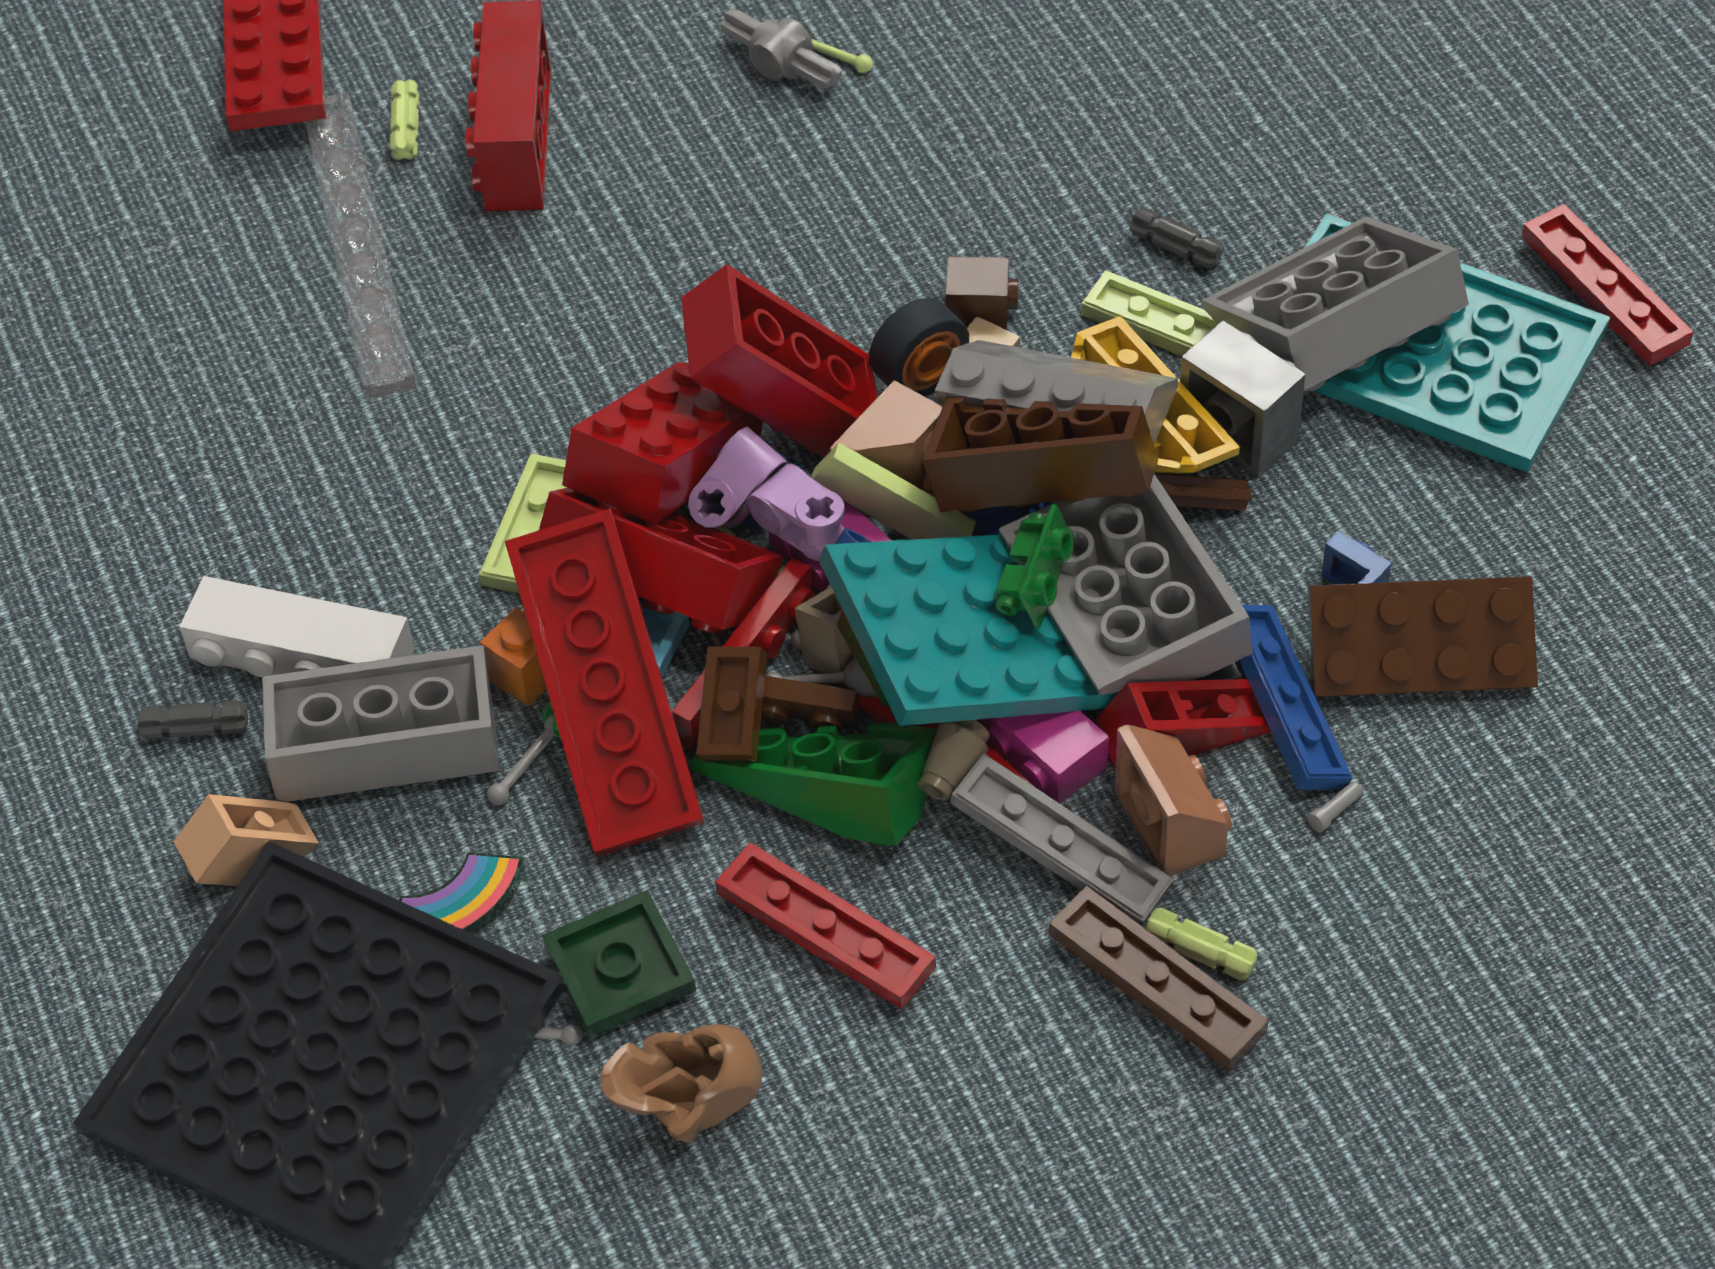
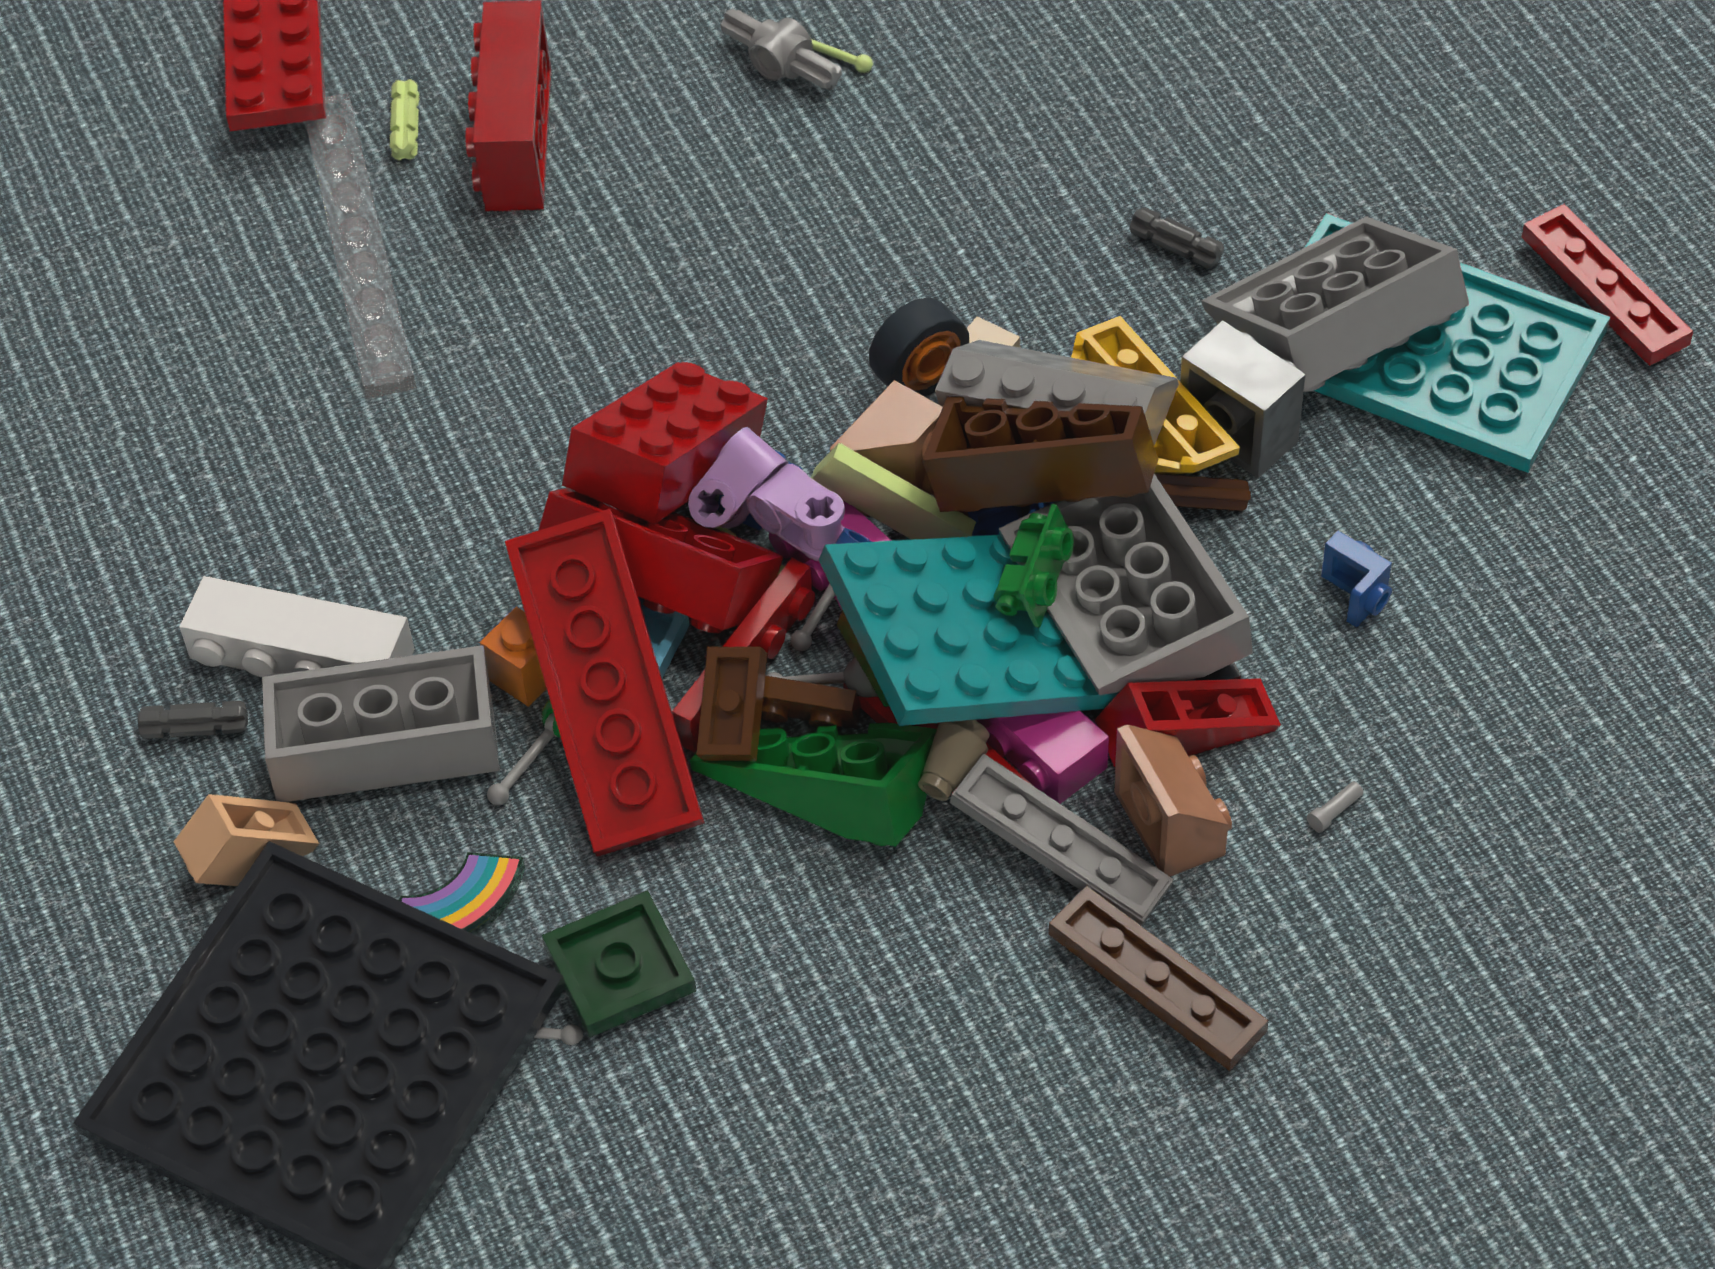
yellowish green tile [479,453,567,594] -> none
medium nougat head [600,1024,763,1144] -> none
red brick [681,264,877,458] -> none
red plate [715,842,936,1010] -> none
dark tan brick [795,587,855,673] -> none
brick [945,256,1019,330] -> none
yellowish green tile [1081,270,1218,356] -> none
yellowish green axle [1146,908,1257,980] -> none
blue tile [1239,604,1353,790] -> none
reddish brown plate [1307,576,1538,697] -> none

